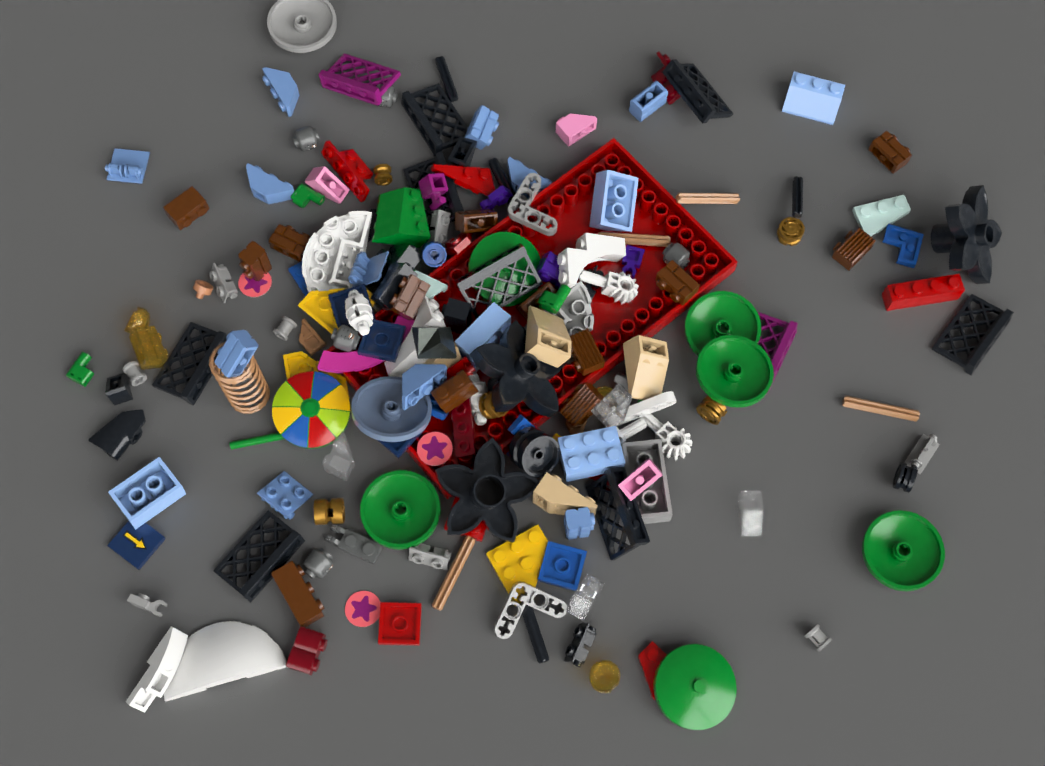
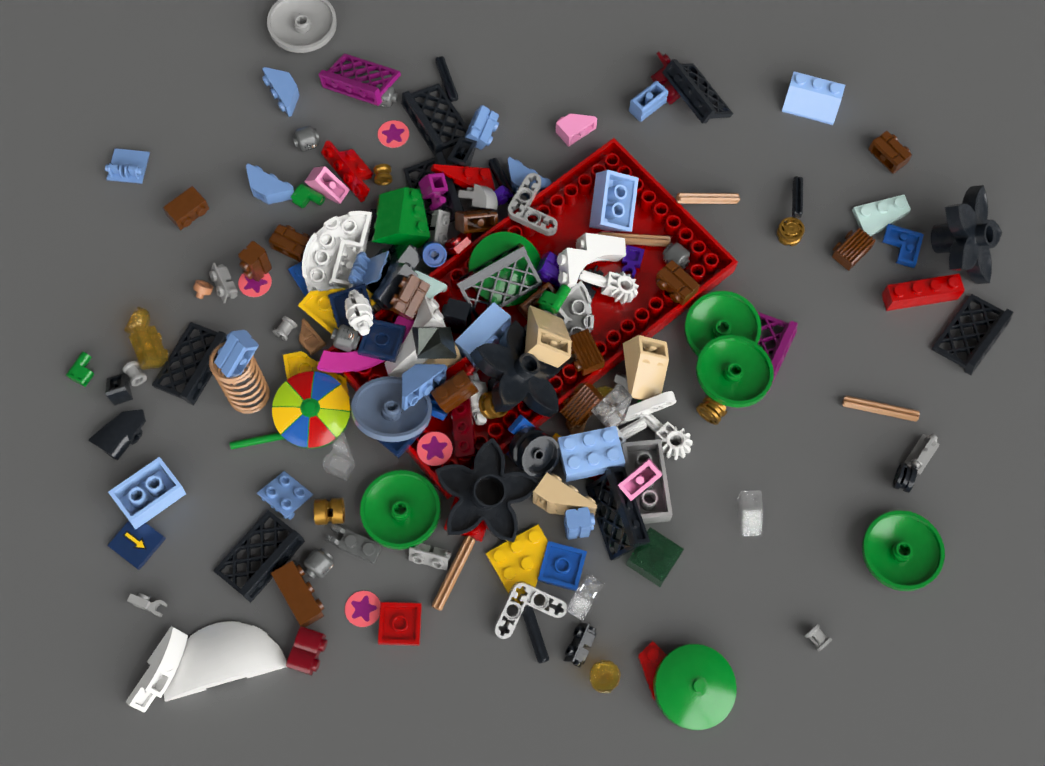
none -> coral sticker [378,120,409,148]
none -> light grey brick [458,184,498,210]
none -> clear green brick [627,527,684,587]

